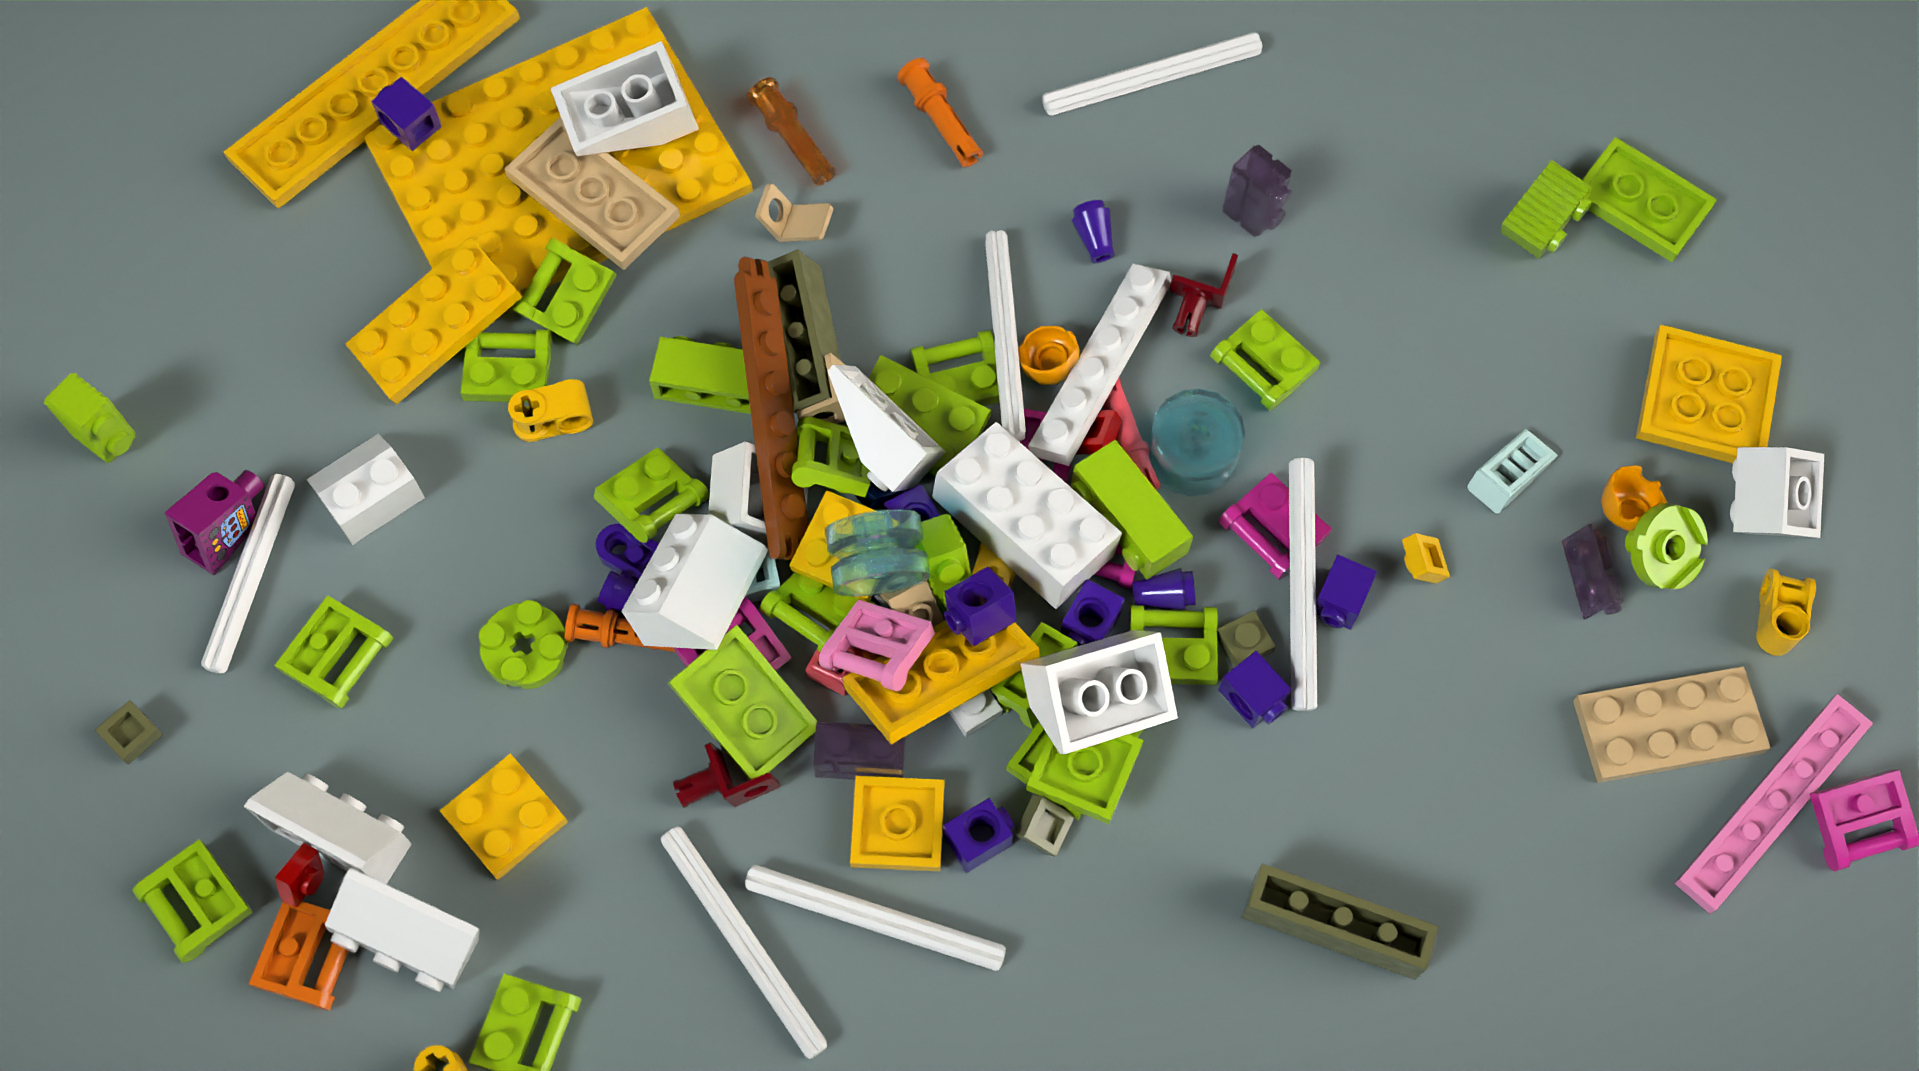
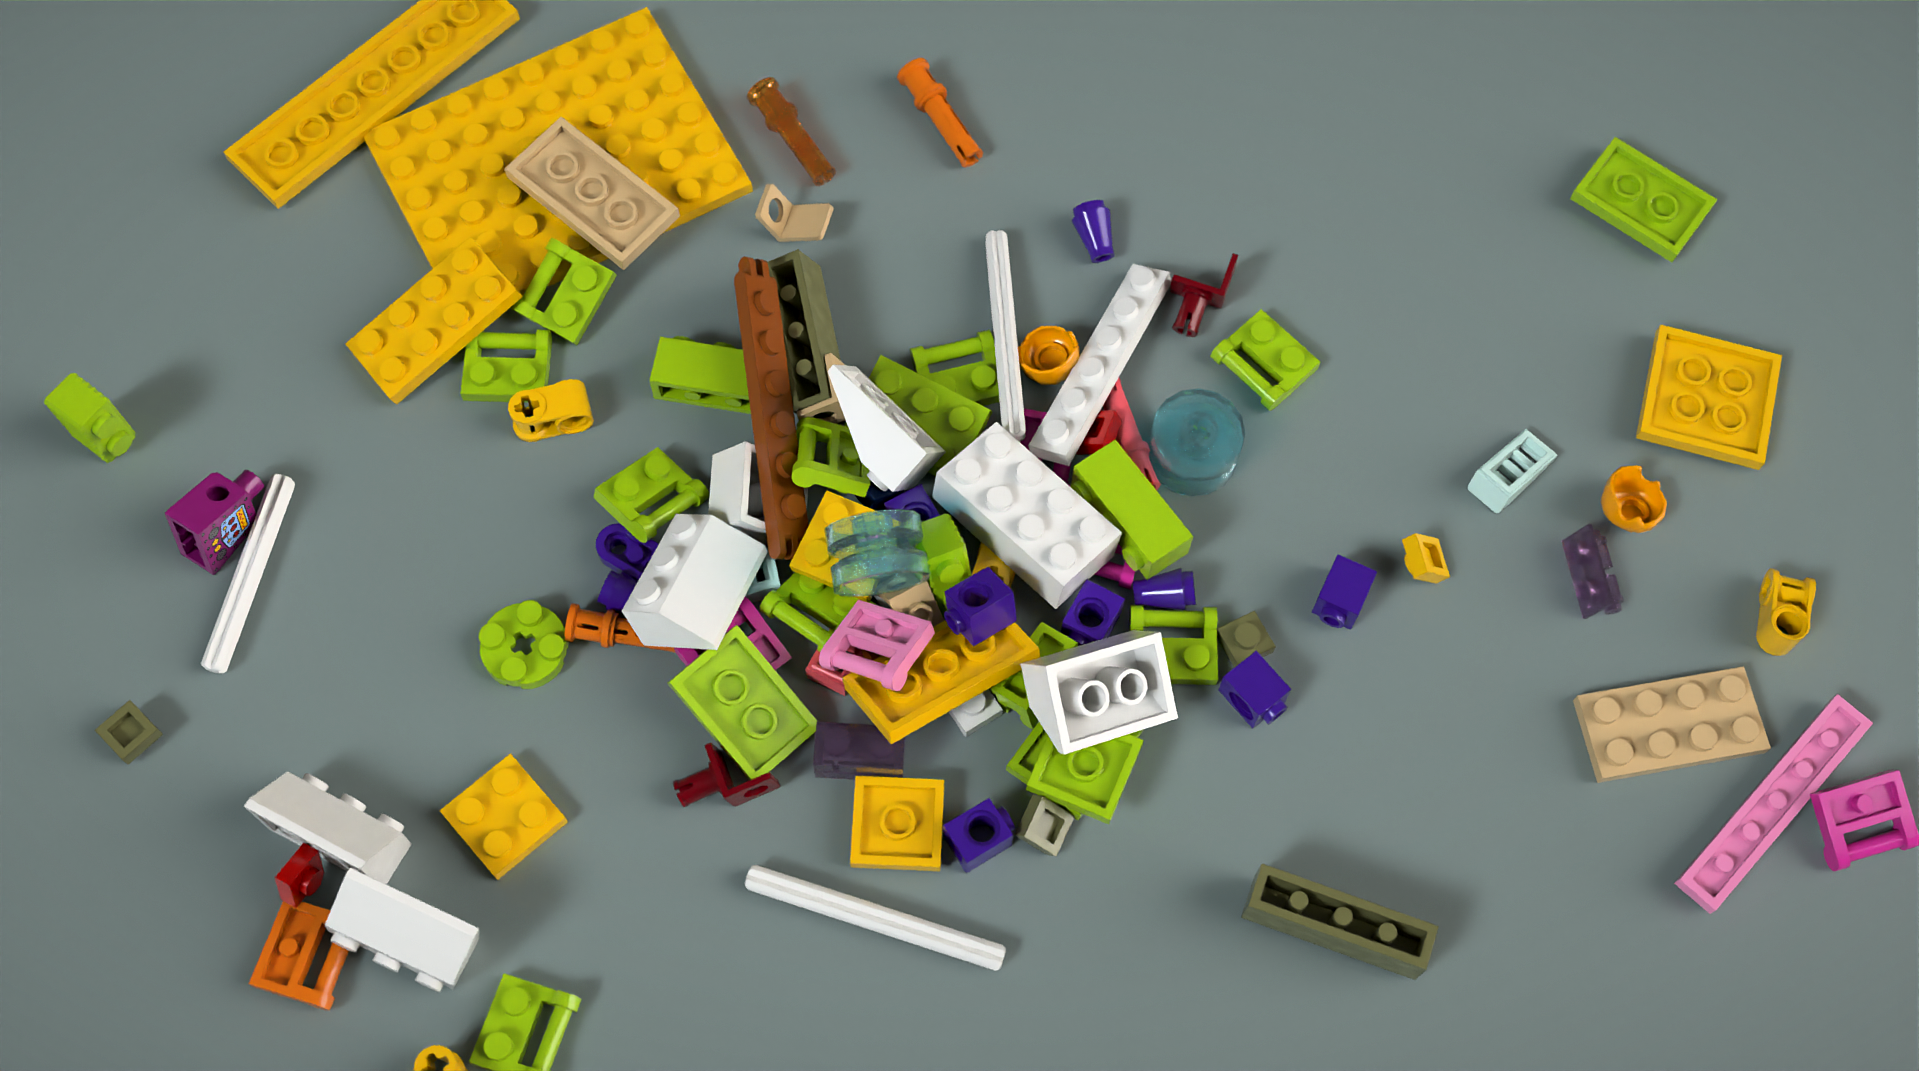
lime plate [132,839,253,963] -> none
lime plate [274,595,394,709] -> none
white slope [306,433,425,545] -> none
dark purple brick [371,76,442,151] -> none
white slope [550,41,699,156] -> none
white axle [661,826,827,1059] -> none
white axle [1042,32,1262,116] -> none
dark pink plate [1218,472,1332,580] -> none
clear purple brick [1222,145,1292,237] -> none
white axle [1289,458,1317,711] -> none
lime brick [1500,160,1592,259] -> none
lime plate [1625,503,1707,589] -> none
white slope [1730,447,1824,538] -> none

